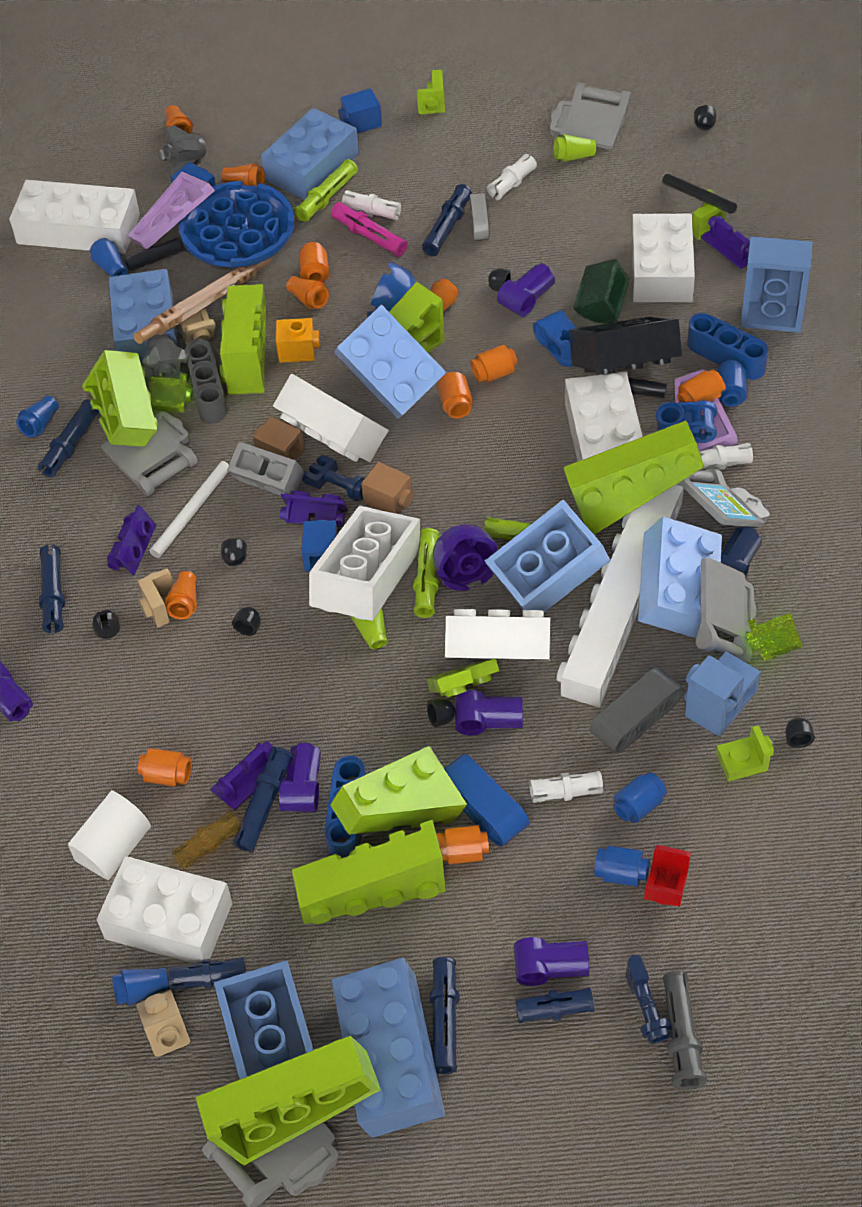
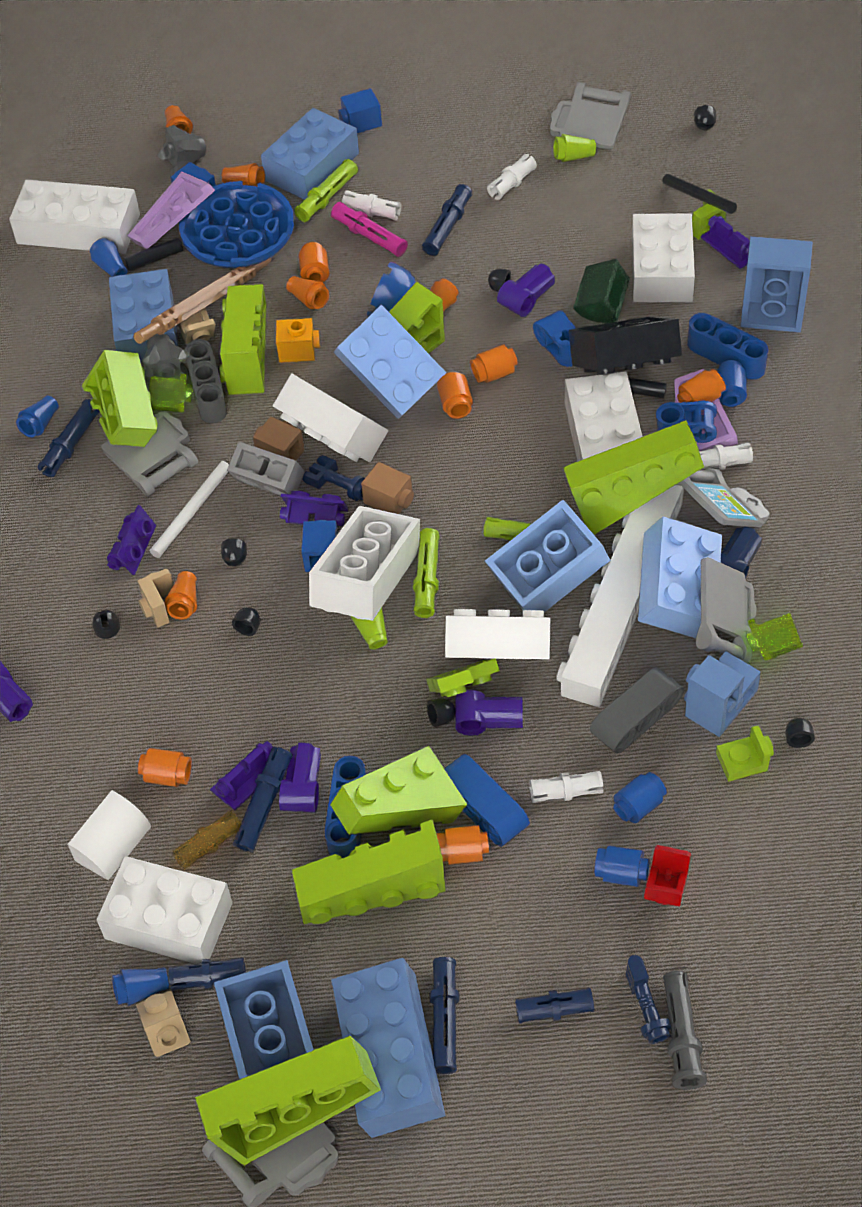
dark blue pin [39,545,65,633] -> none
lime bracket [416,69,446,114] -> none
dark purple cylinder [433,524,498,591] -> none
light grey beam [470,193,489,240] -> none
dark purple piece [513,937,589,986] -> none

